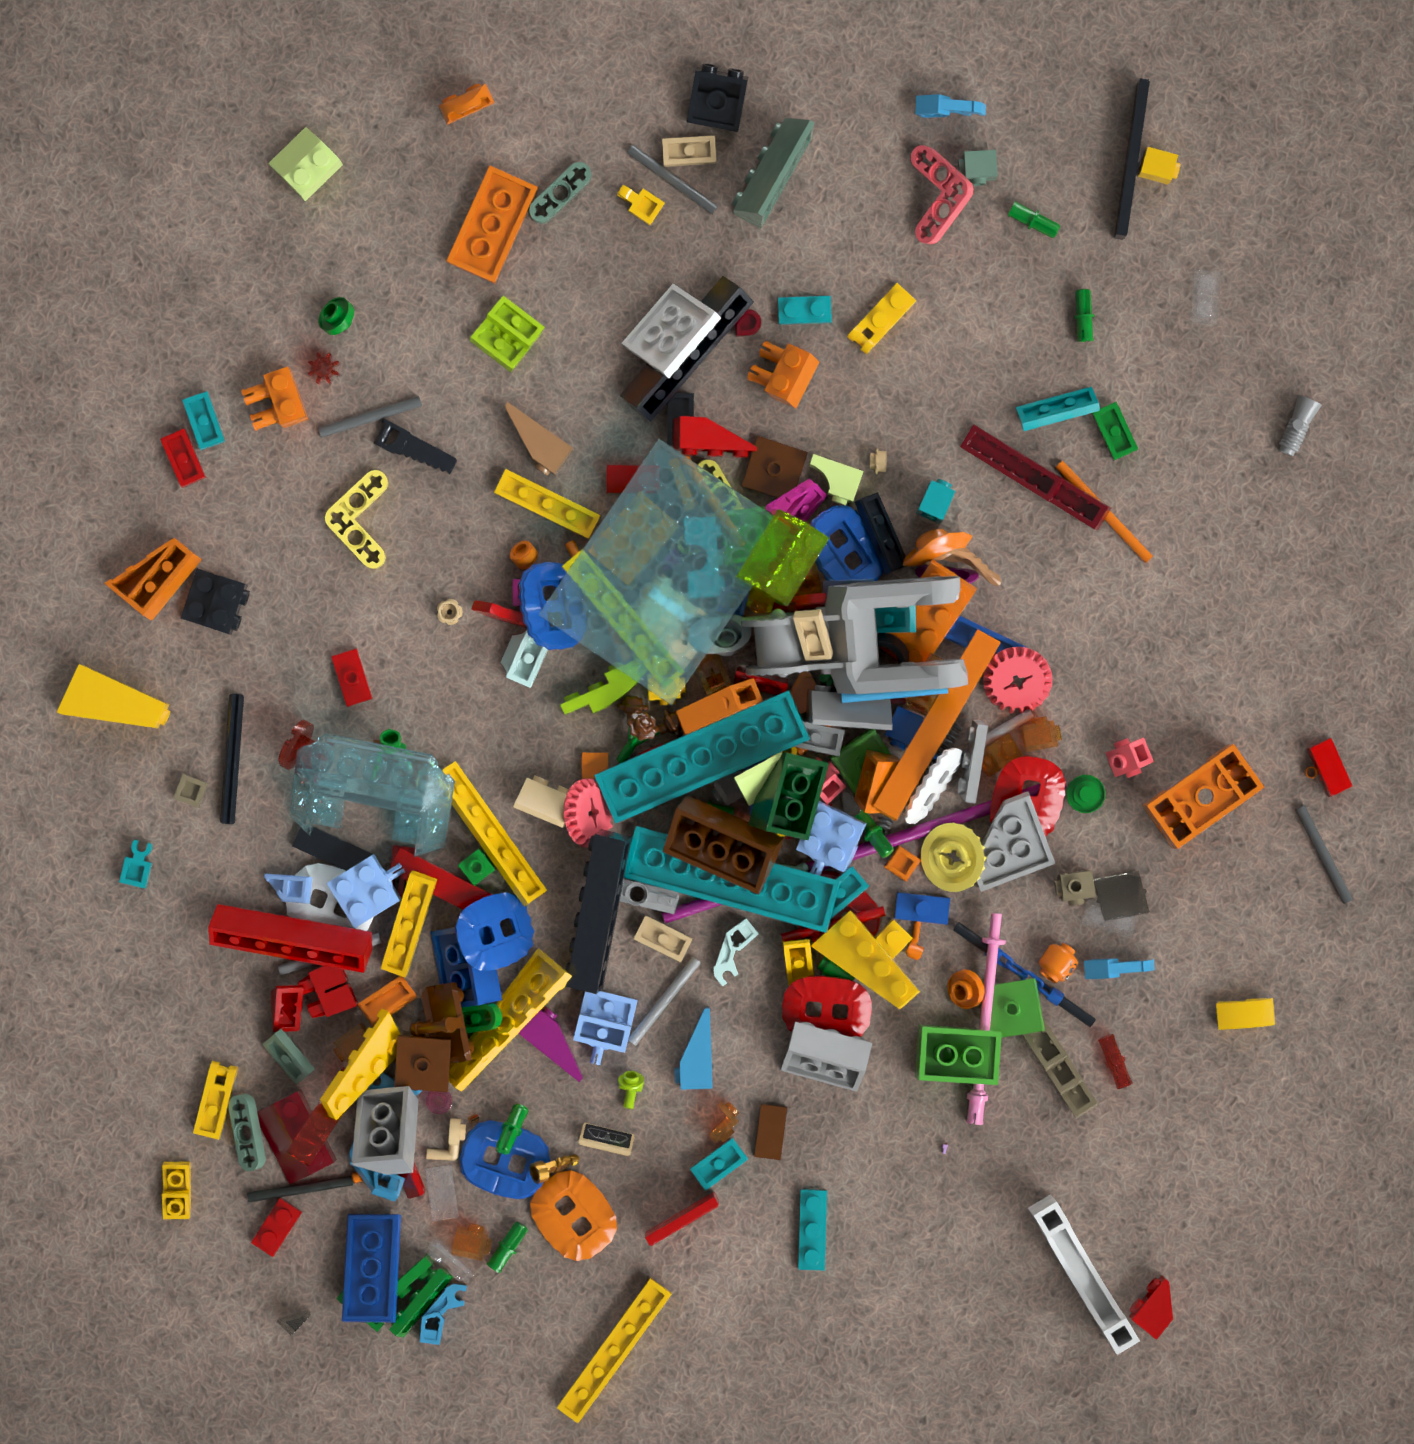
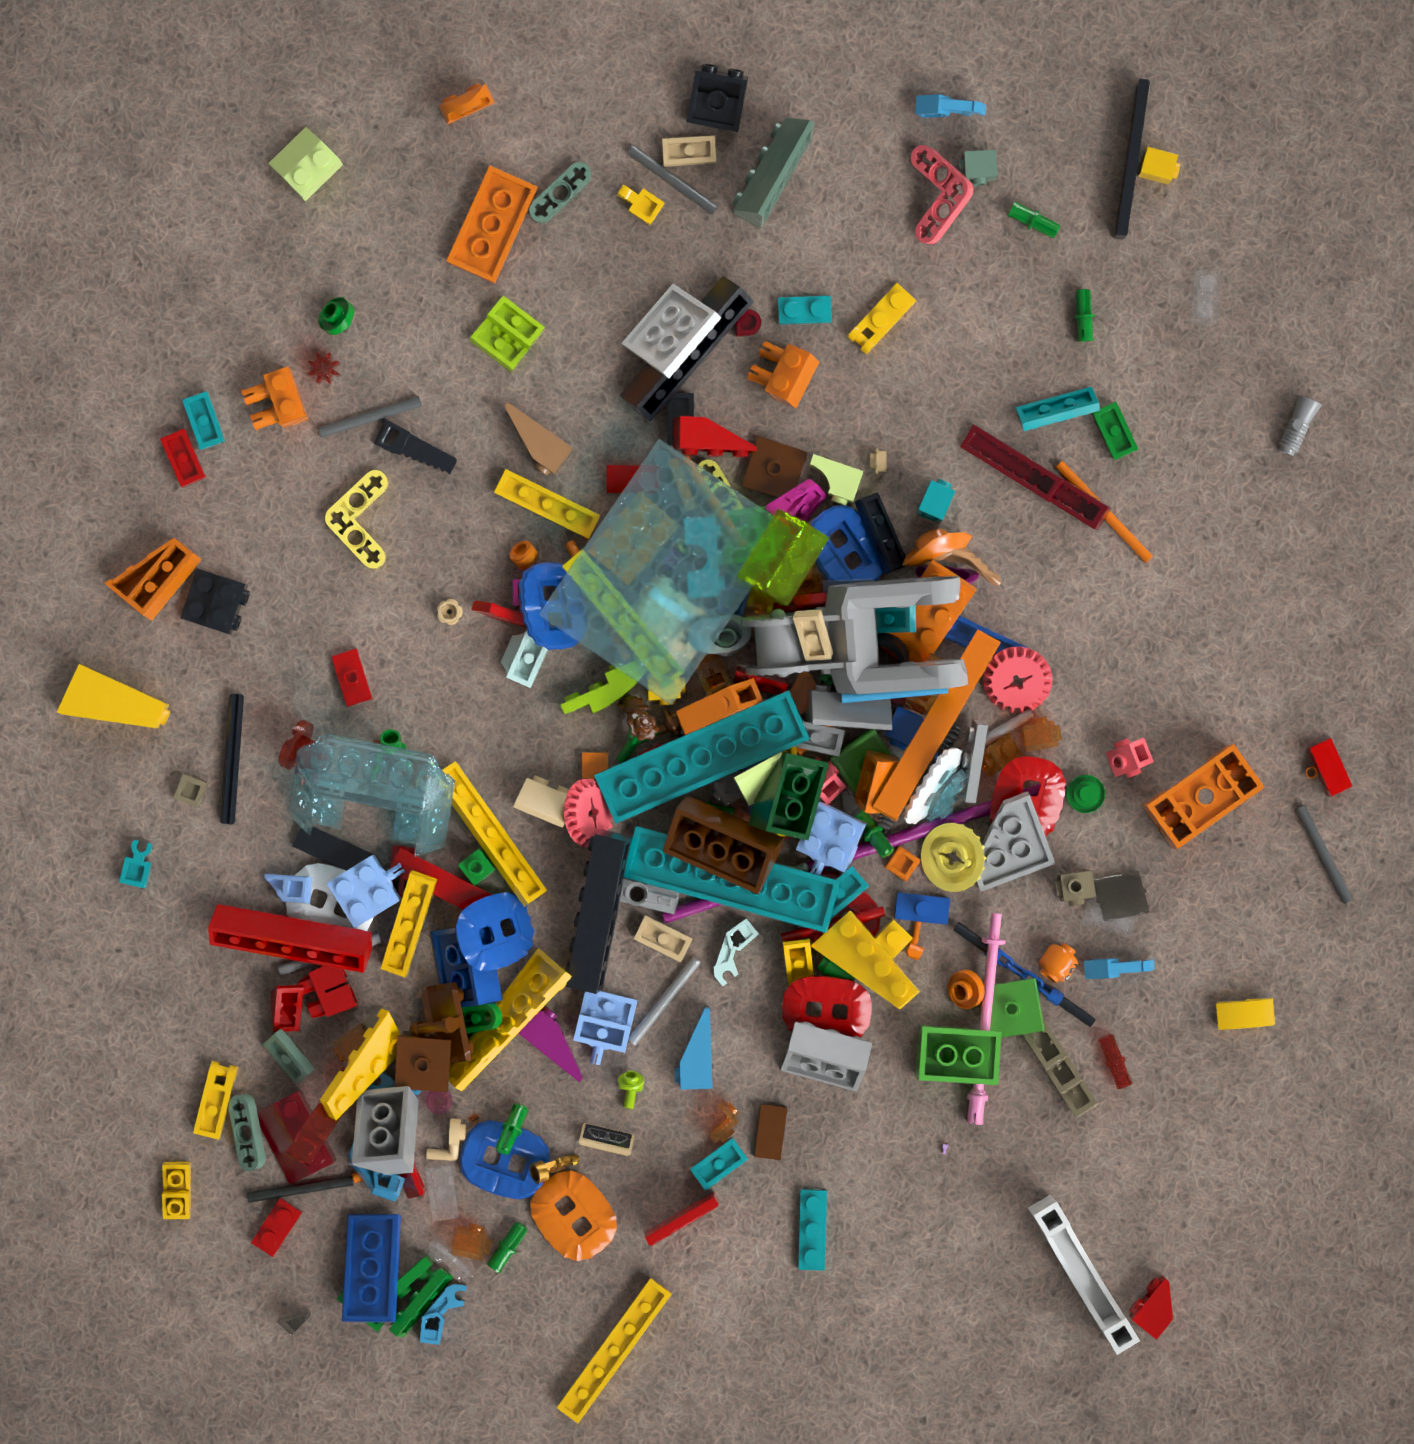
orange tile [358,976,417,1027] -> none
none -> clear light blue slope [927,769,968,822]

